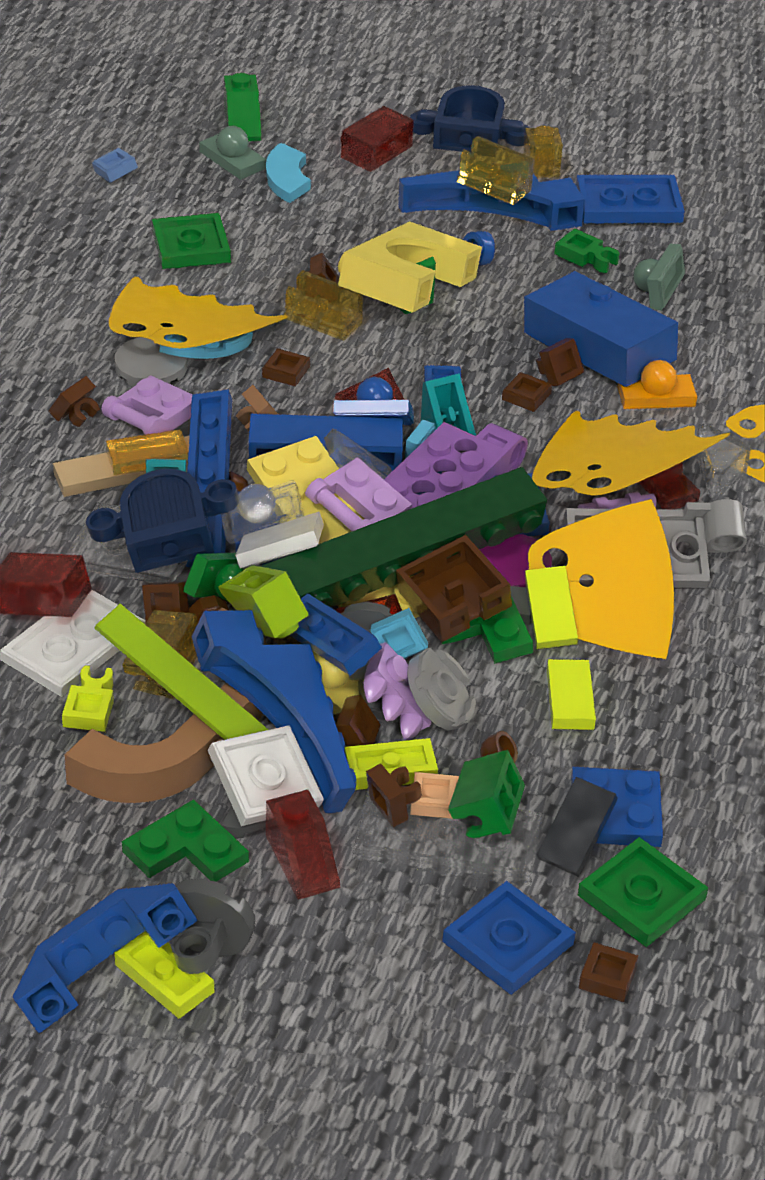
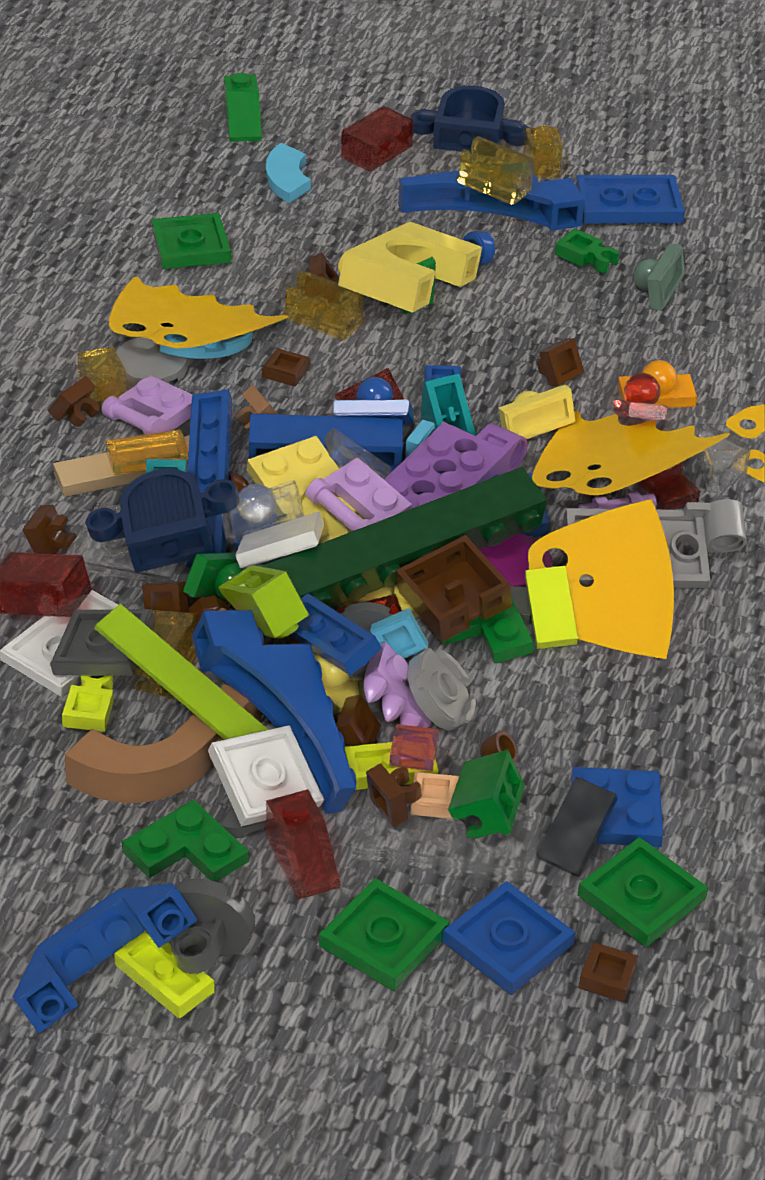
medium blue tile [92,148,138,183] -> none
sand green tile [199,125,266,180] -> none
reddish brown tile [502,372,552,412] -> none
blue brick [524,271,678,387] -> none
neon yellow tile [547,659,596,730] -> none
none -> reddish brown tile [22,505,77,561]
none -> dark grey tile [50,609,156,676]
none -> clear yellow brick [77,346,127,406]
none -> green plate [319,878,450,991]
none -> clear pink tile [389,724,439,771]
none -> light yellow tile [499,385,576,439]
none -> clear red tile [614,373,667,421]

